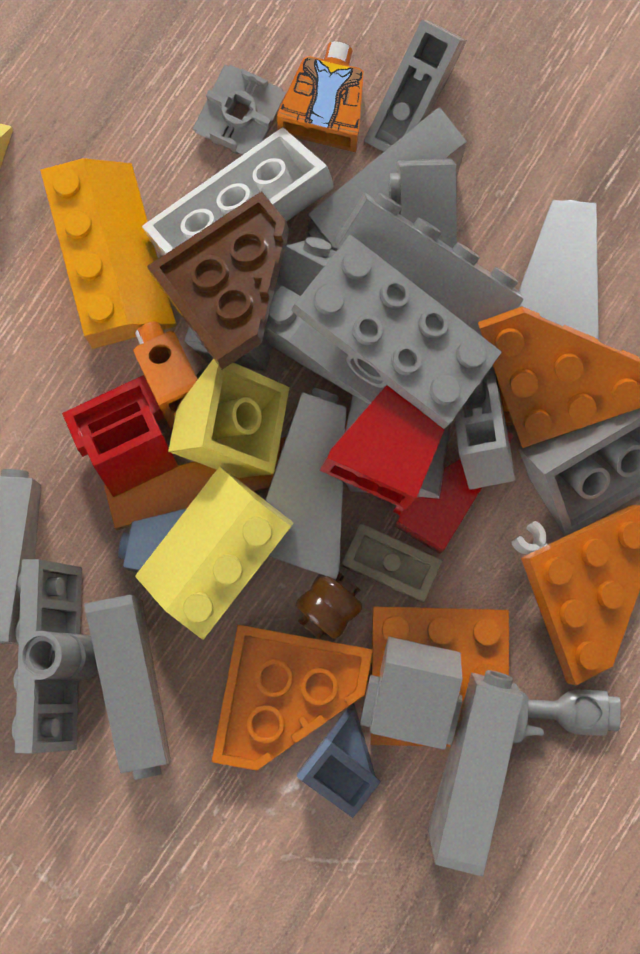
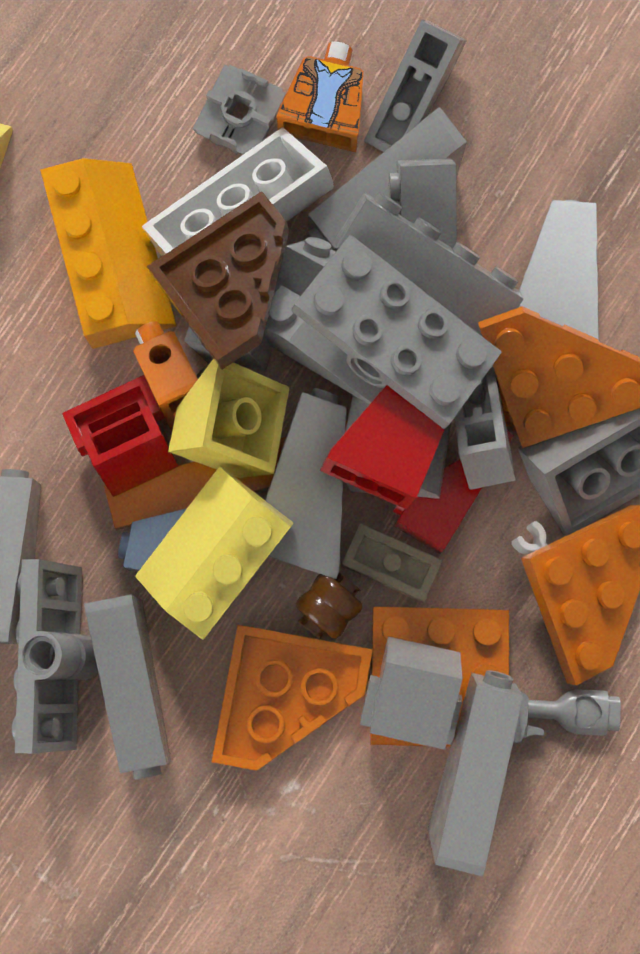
sand blue slope [297,703,381,818] -> none

